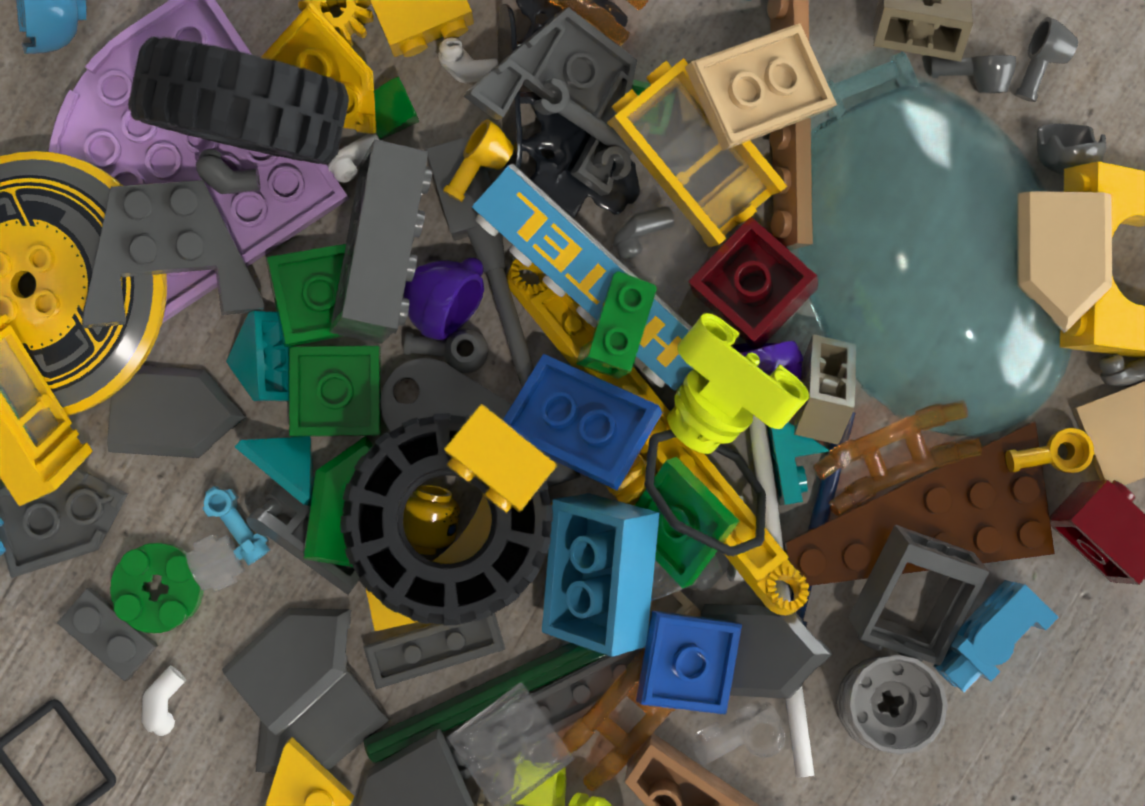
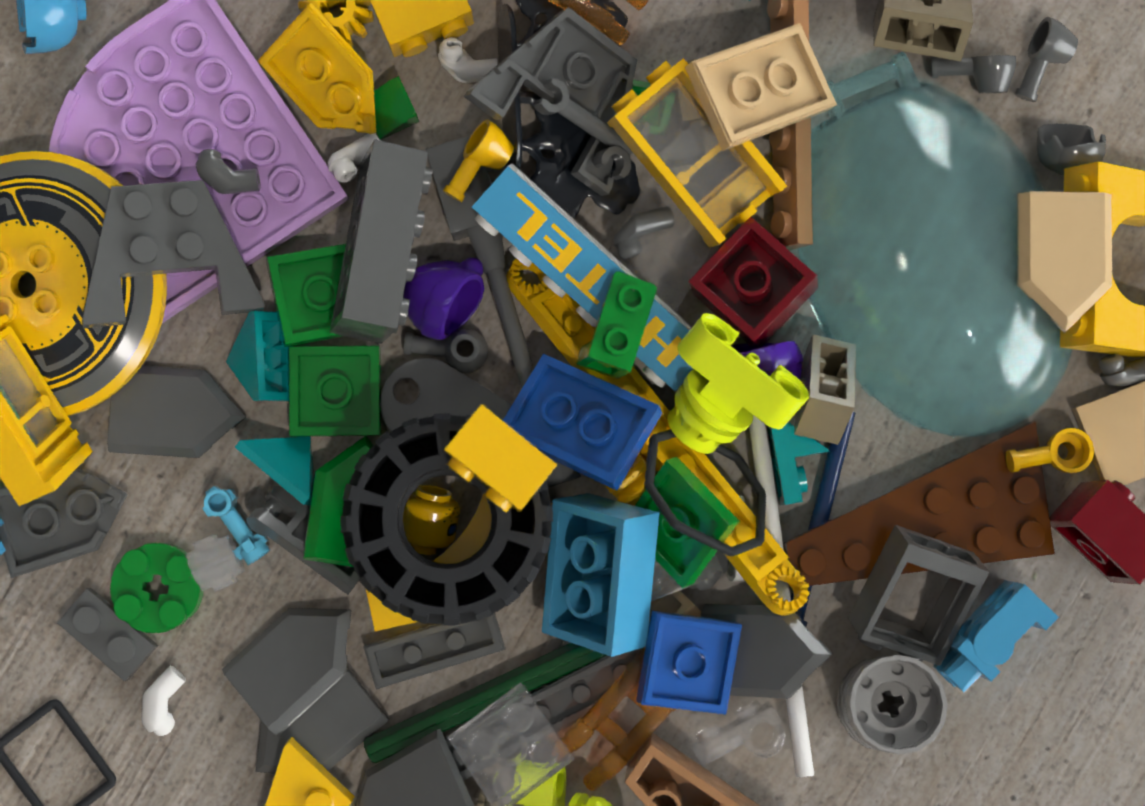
black tyre [128,37,349,165] -> none
clear orange piece [813,400,982,516] -> none

